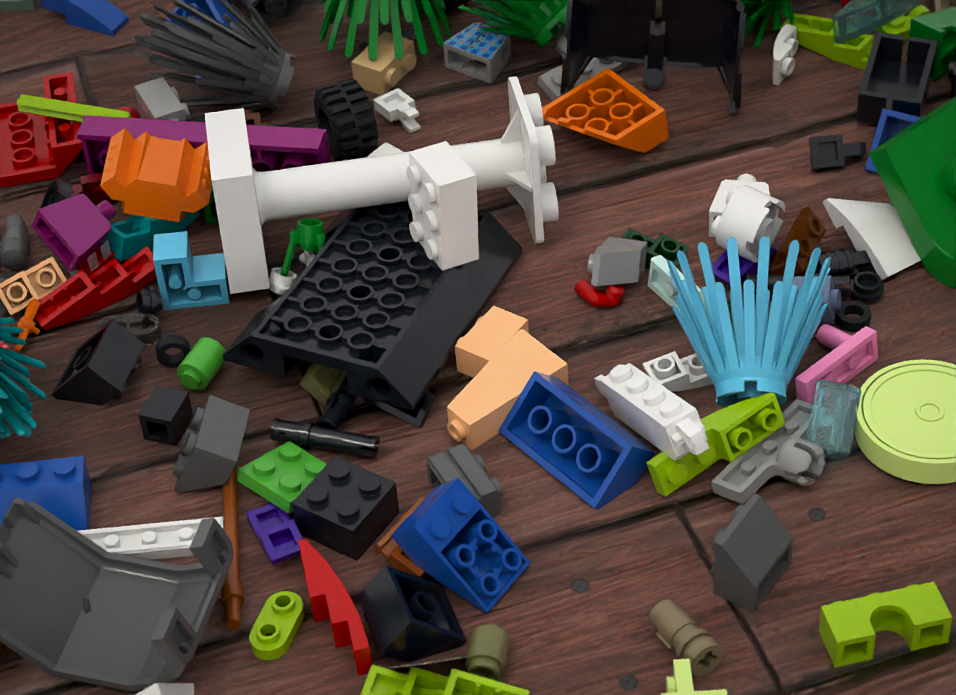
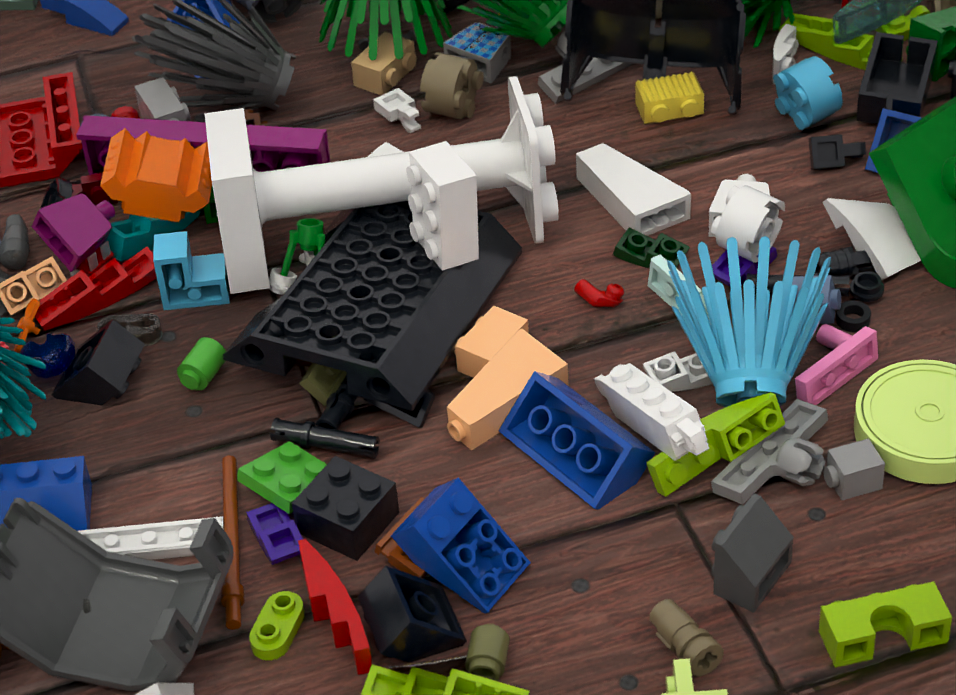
lime axle [17,94,131,123] -> none
black plate [136,285,162,319] -> none
black brick [138,386,193,446] -> none
black piece [155,335,191,368] -> none
dark grey slope [172,395,250,493] -> none
black tyre [314,79,379,162] -> none
dark grey brick [426,443,503,518] -> none
orange wedge [542,68,669,153] -> none
light grey slope [587,237,648,286] -> none
reddish brown bracket [768,207,826,275] -> none
clear light blue slope [806,379,861,460] -> none
none -> clear blue hair [20,333,75,379]
none -> dark tan brick [420,52,484,119]
none -> white slope [576,143,691,236]
none -> light yellow brick [635,71,704,124]
none -> medium azure brick [773,56,843,130]
none -> light grey brick [823,438,885,501]

